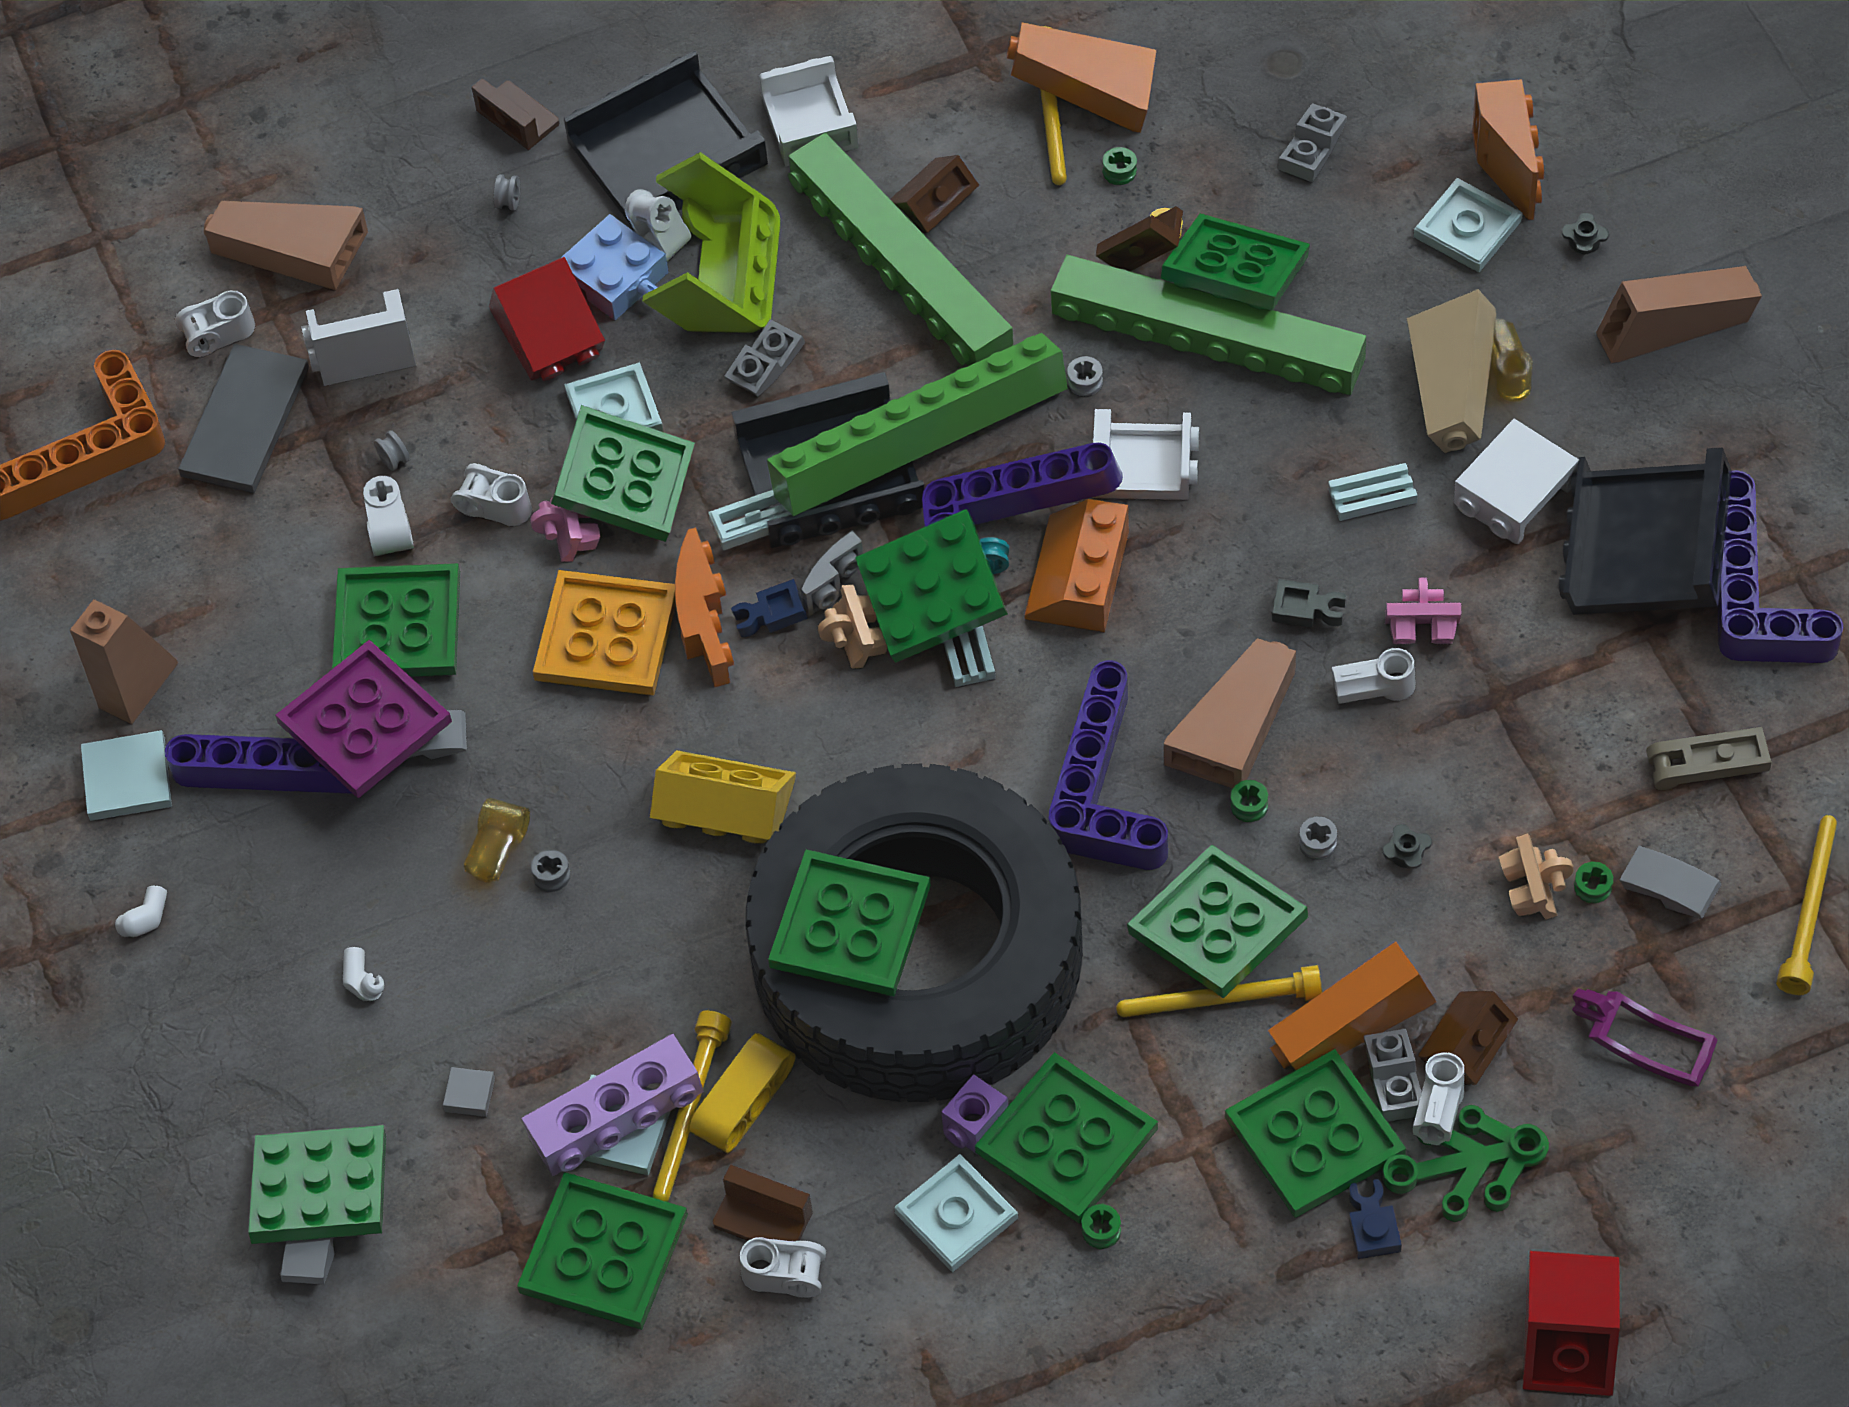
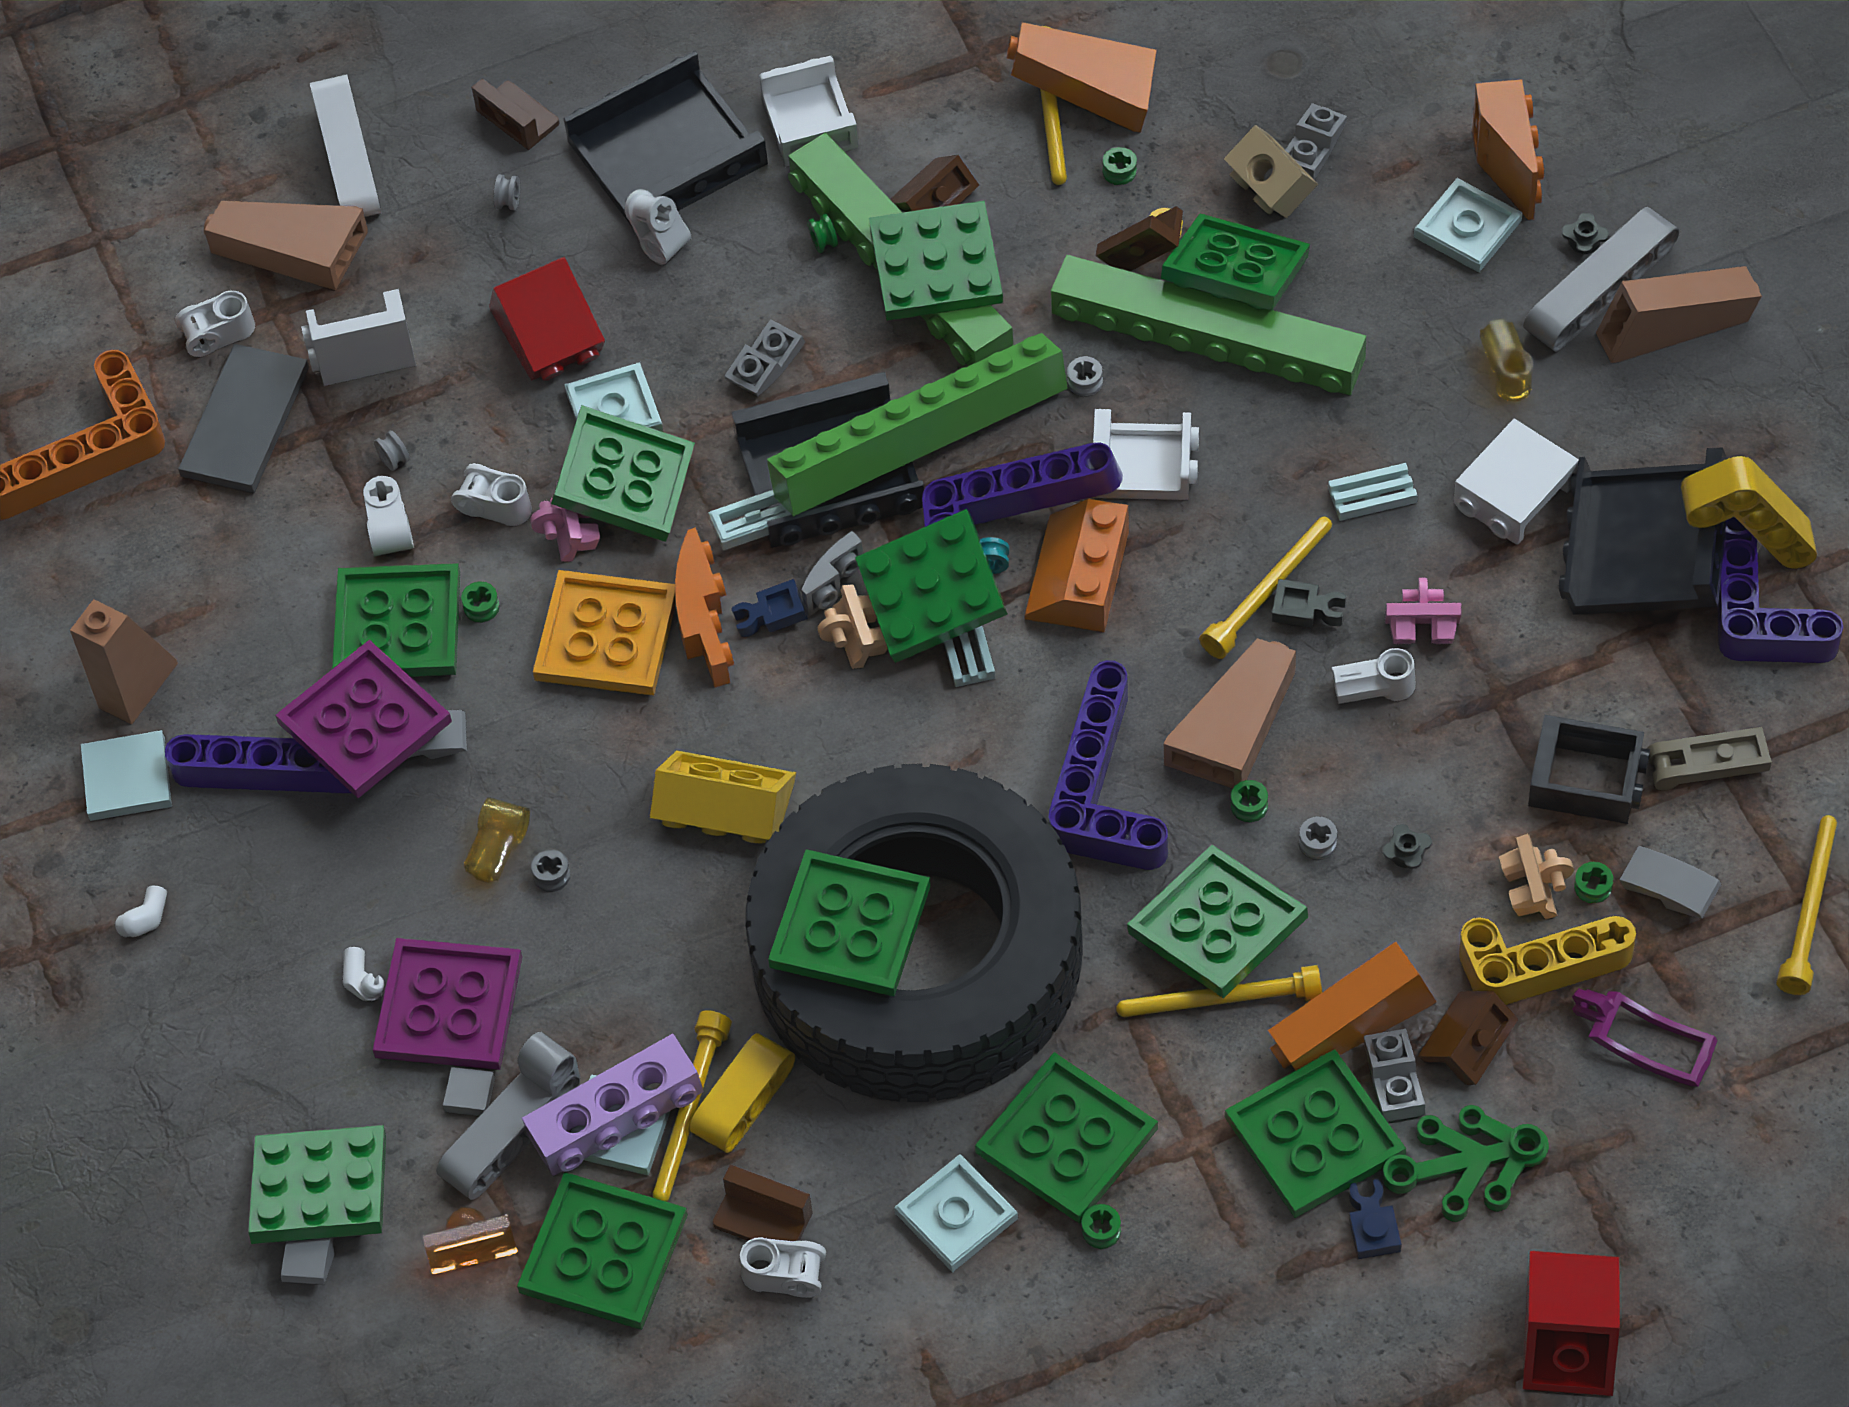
light blue plate [561,214,669,320] -> none
lime windscreen [642,152,780,333] -> none
medium lavender brick [941,1074,1008,1153] -> none
tan slope [1407,289,1496,453] -> none
white piece [1413,1053,1464,1145] -> none
none -> white beam [310,74,381,217]
none -> magenta plate [373,938,523,1070]
none -> clear orange tile [422,1207,518,1274]
none -> light grey beam [436,1032,580,1200]
none -> green bush [461,581,500,623]
none -> green bush [807,214,838,253]
none -> green plate [869,200,1003,321]
none -> yellow piece [1199,517,1332,659]
none -> tan brick [1224,125,1318,218]
none -> yellow beam [1459,916,1636,1005]
none -> light grey beam [1523,207,1680,352]
none -> black window [1528,714,1650,824]
none -> yellow beam [1681,456,1817,568]

